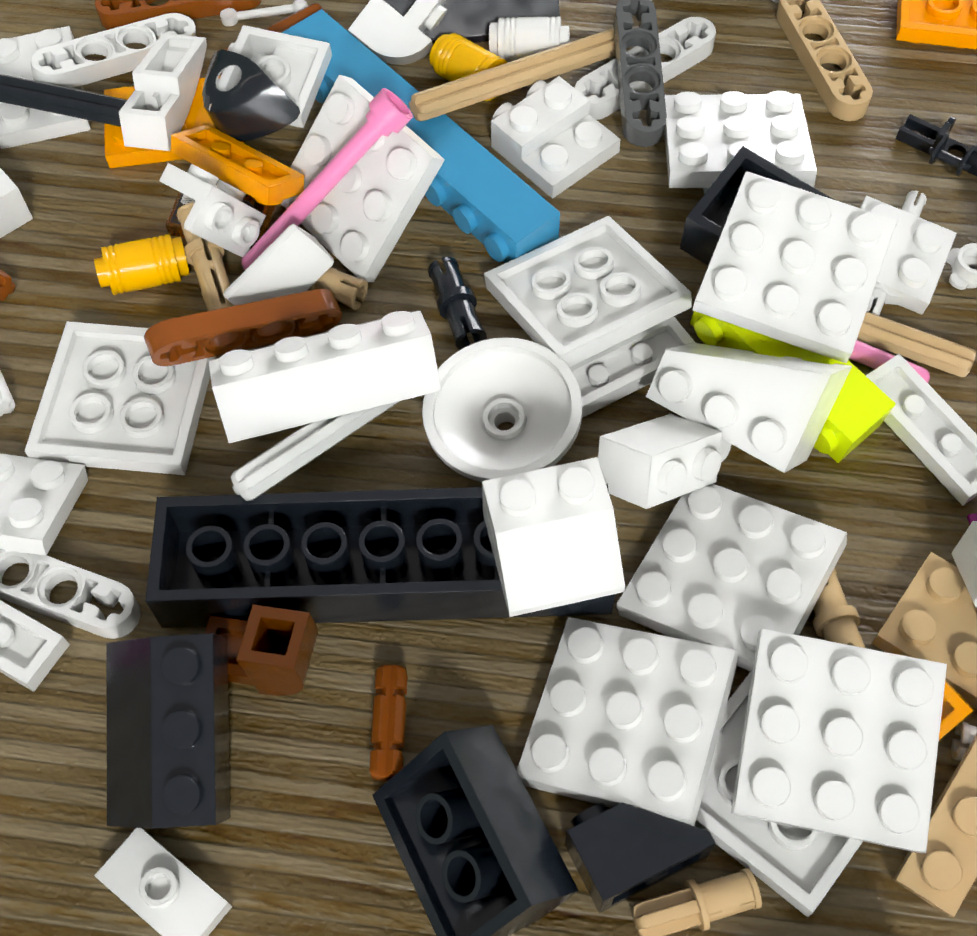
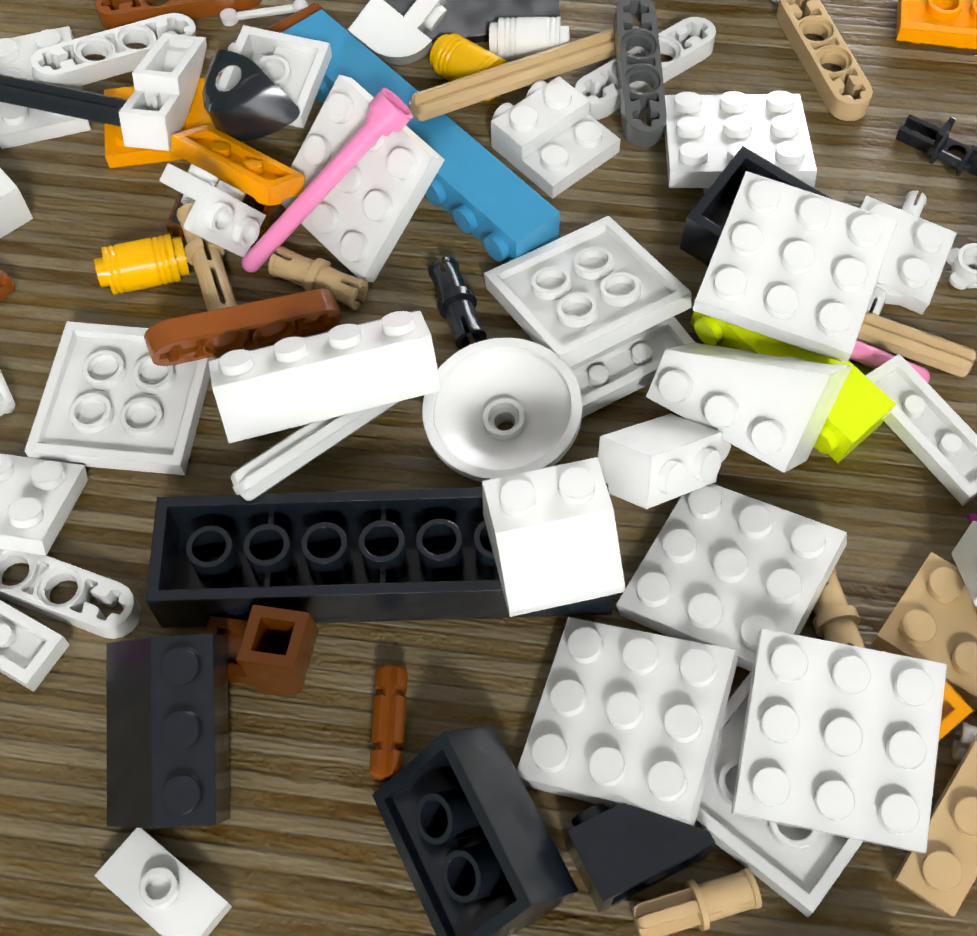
white slope [223,223,334,306] -> none

